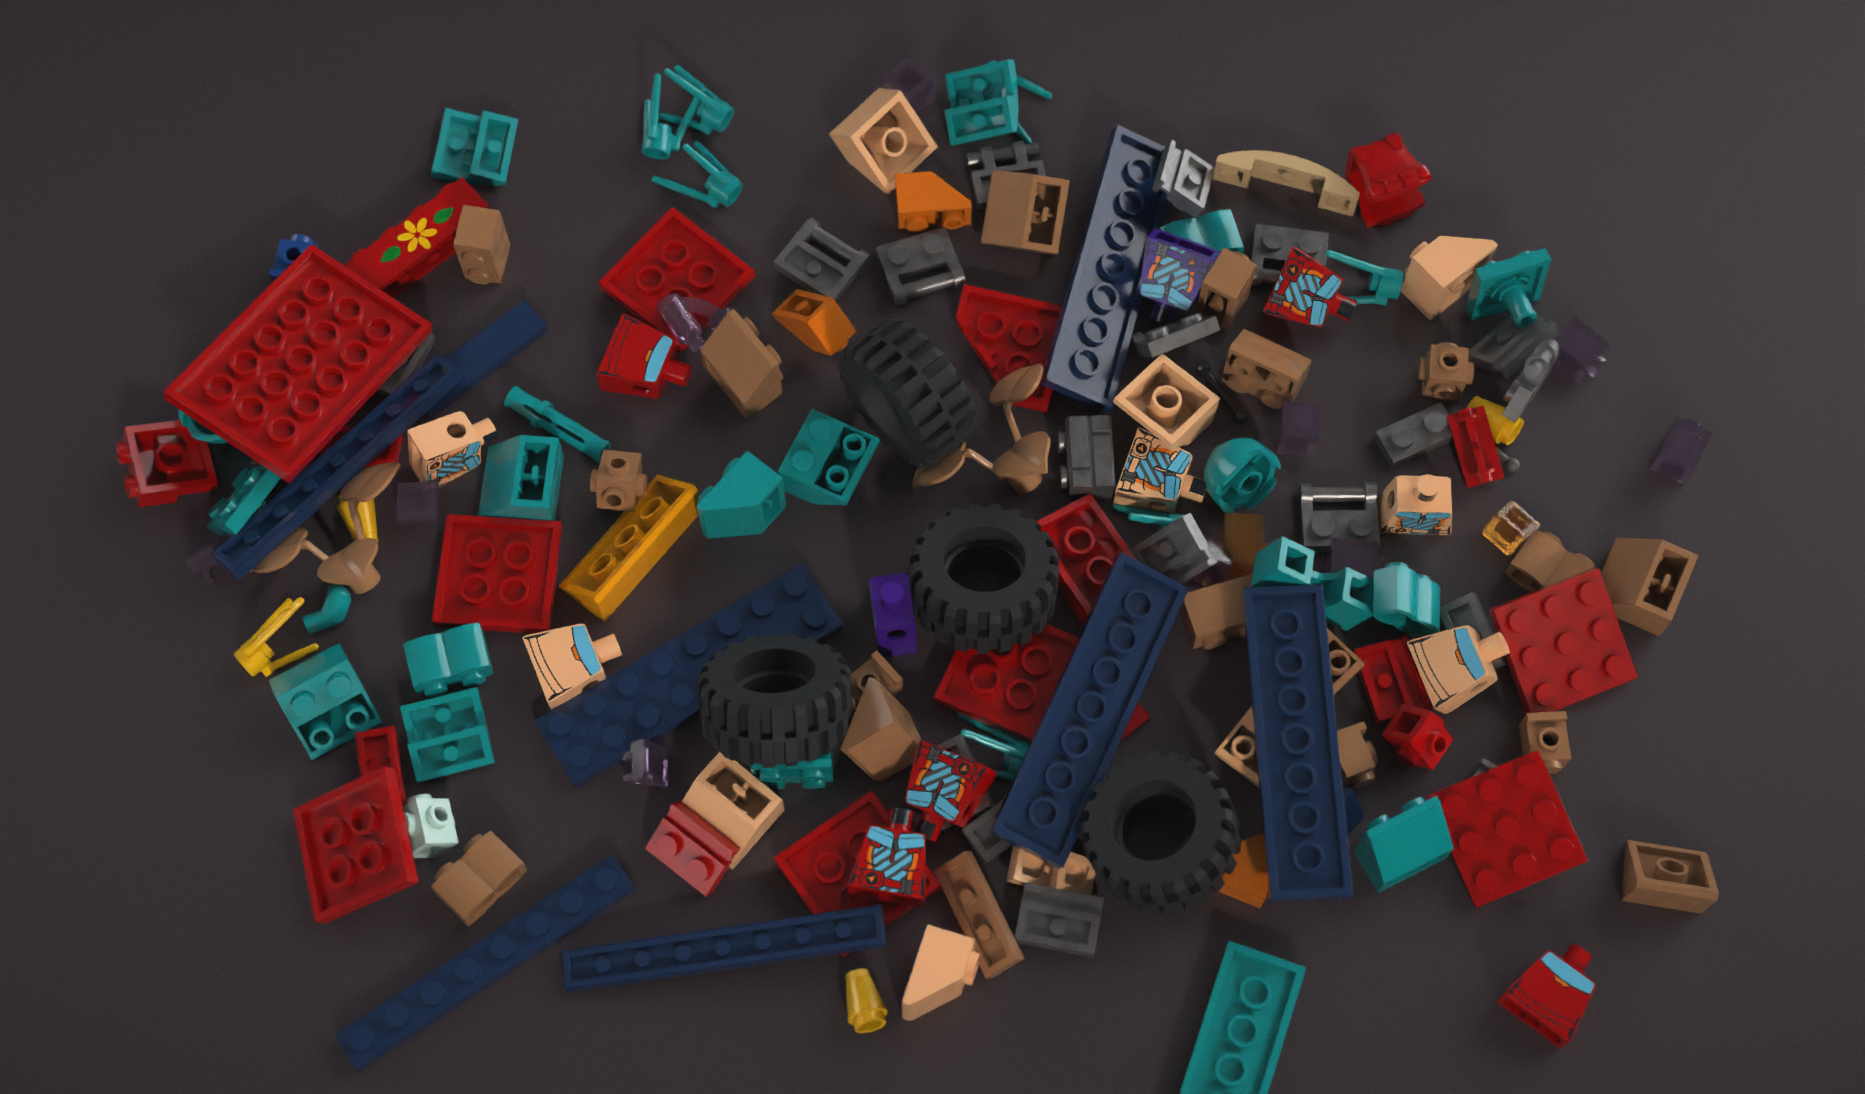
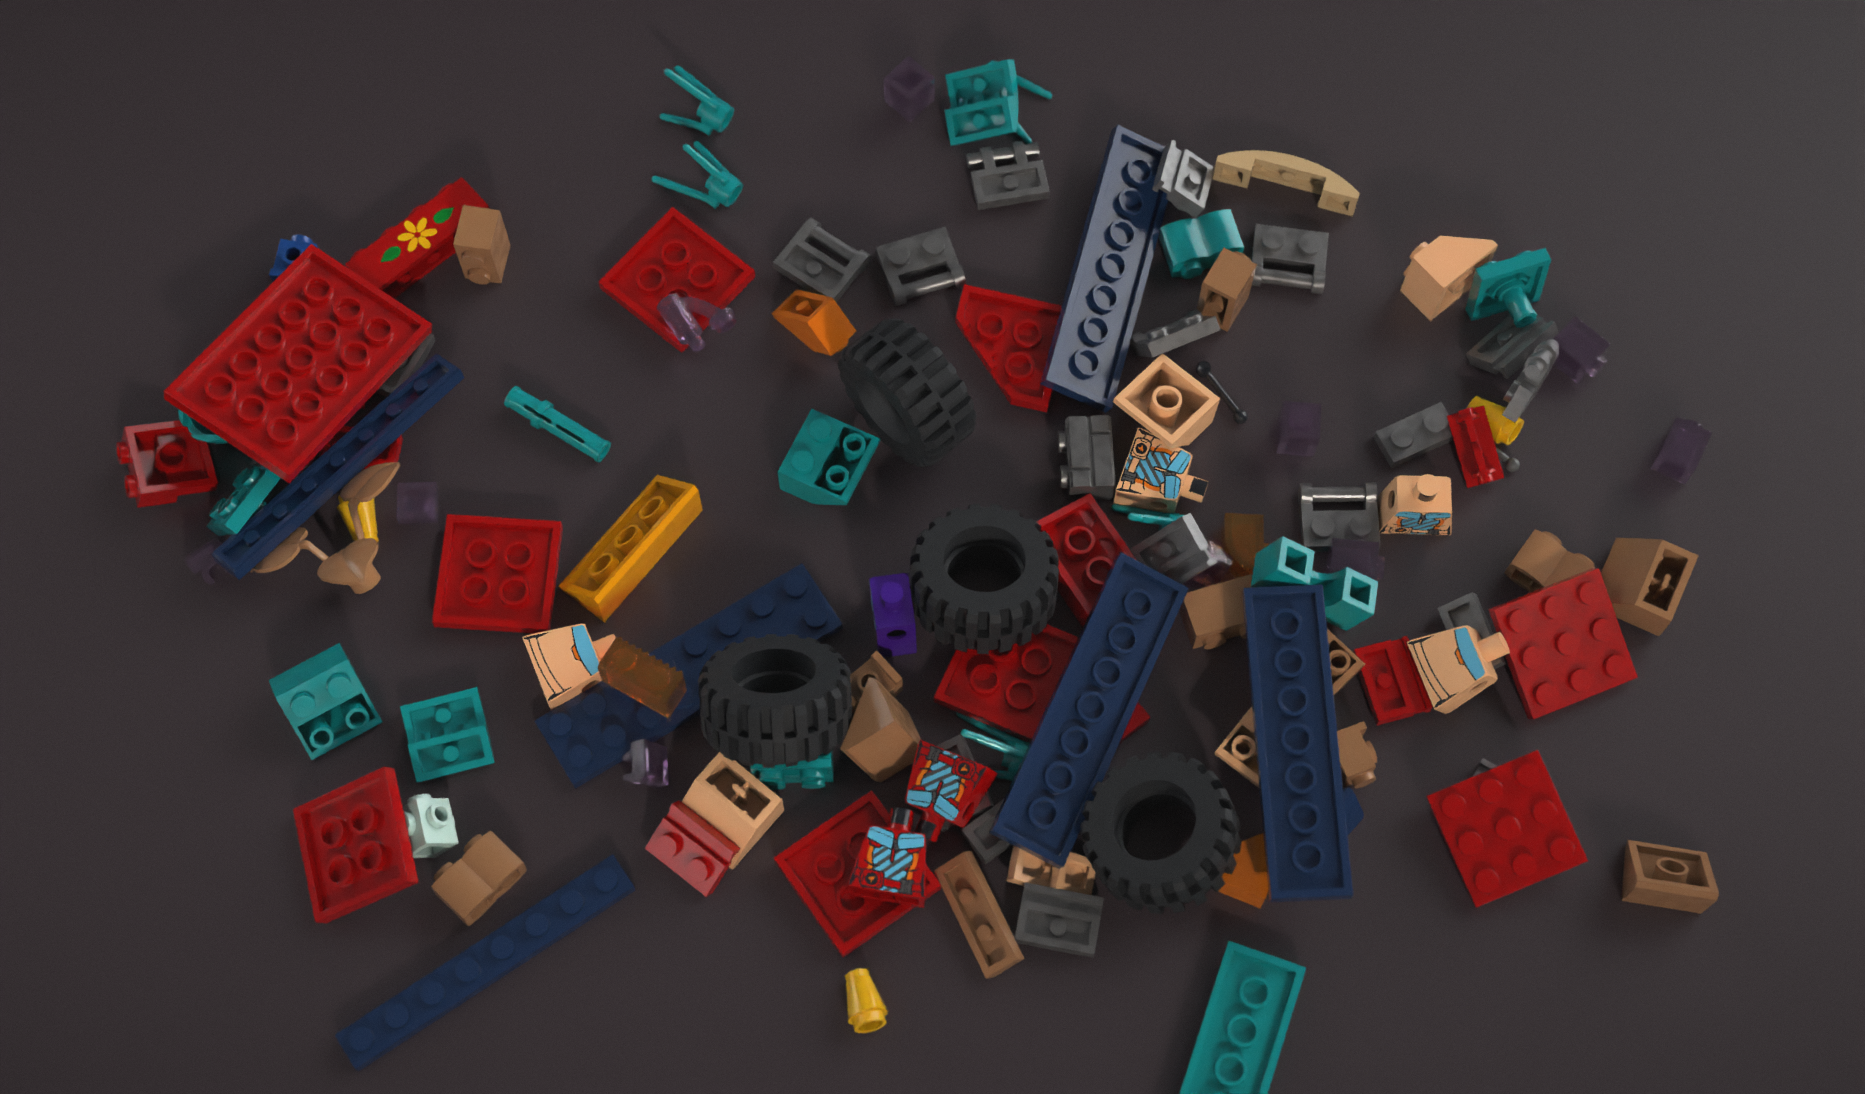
yellow plant [233,597,319,677] -> none
teal arm [303,584,351,634] -> none
red plate [355,725,407,805] -> none
teal brick [403,623,494,697] -> none
light nougat torso [407,411,498,494] -> none
dark blue tile [426,300,548,419] -> none
teal slope [430,108,519,186] -> none
teal slope [478,435,564,521] -> none
dark blue tile [561,905,888,993] -> none
medium nougat brick [590,450,647,512] -> none
red torso [596,313,692,399] -> none
teal plant [641,73,705,160] -> none
teal slope [697,451,786,539] -> none
medium nougat slope [700,309,783,420] -> none
light nougat slope [829,88,938,194] -> none
orange slope [895,171,972,232] -> none
light nougat slope [902,924,980,1021] -> none
medium nougat plant [912,363,1051,495] -> none
medium nougat slope [980,170,1070,255] -> none
torso [1140,228,1221,324] -> none
teal cylinder [1203,437,1281,515] -> none
medium nougat slope [1221,329,1312,412] -> none
torso [1263,245,1357,327] -> none
teal plant [1325,250,1404,306] -> none
red piece [1345,132,1432,228] -> none
teal slope [1354,796,1454,893] -> none
teal brick [1373,562,1441,637] -> none
red brick [1382,704,1454,770] -> none
medium nougat brick [1417,342,1474,401] -> none
clear orange slope [1482,501,1541,556] -> none
red torso [1496,944,1596,1049] -> none
medium nougat brick [1519,711,1571,774] -> none
none -> clear orange brick [597,636,687,718]

